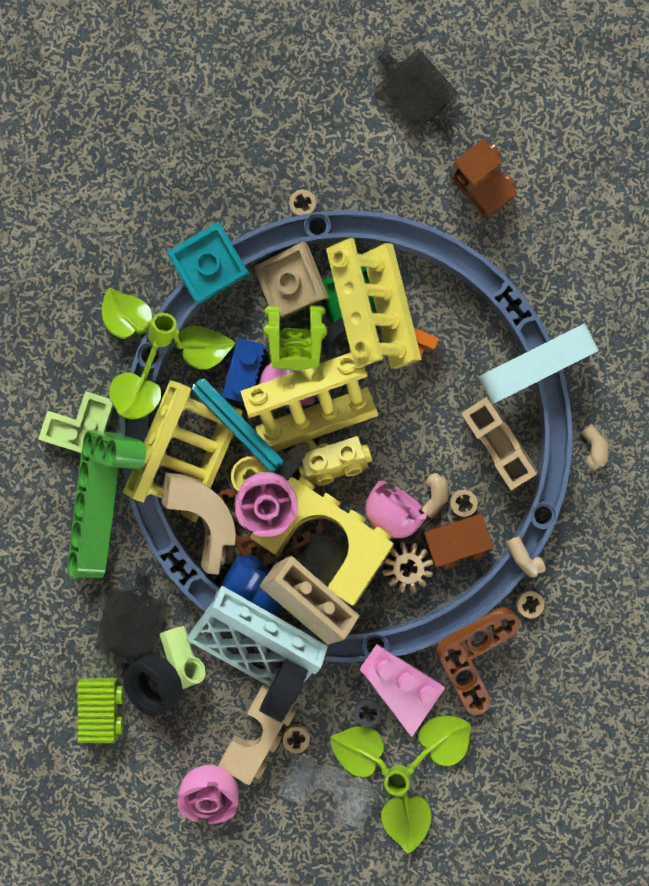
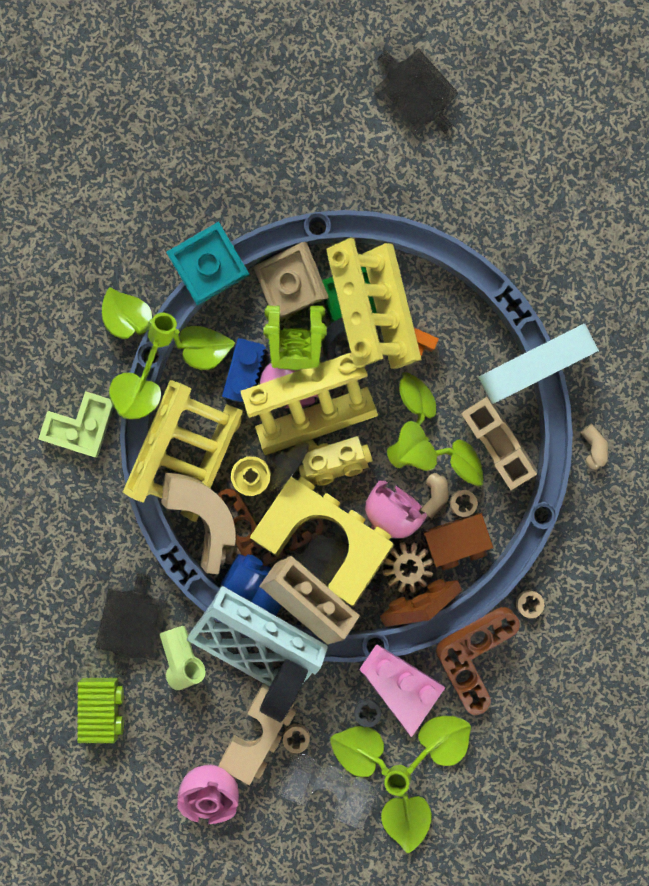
bright green beam [67,430,146,578] -> none
black tyre [124,654,183,717] -> none
teal axle [192,379,283,472] -> none
bright pink cylinder [235,472,298,537] -> none
tan bush [289,189,316,216] -> none
dark orange brick [449,138,518,221] -> none
tan arm [506,537,546,577] -> none
none -> dark orange plate [380,579,462,627]
none -> lime plant [387,372,484,486]

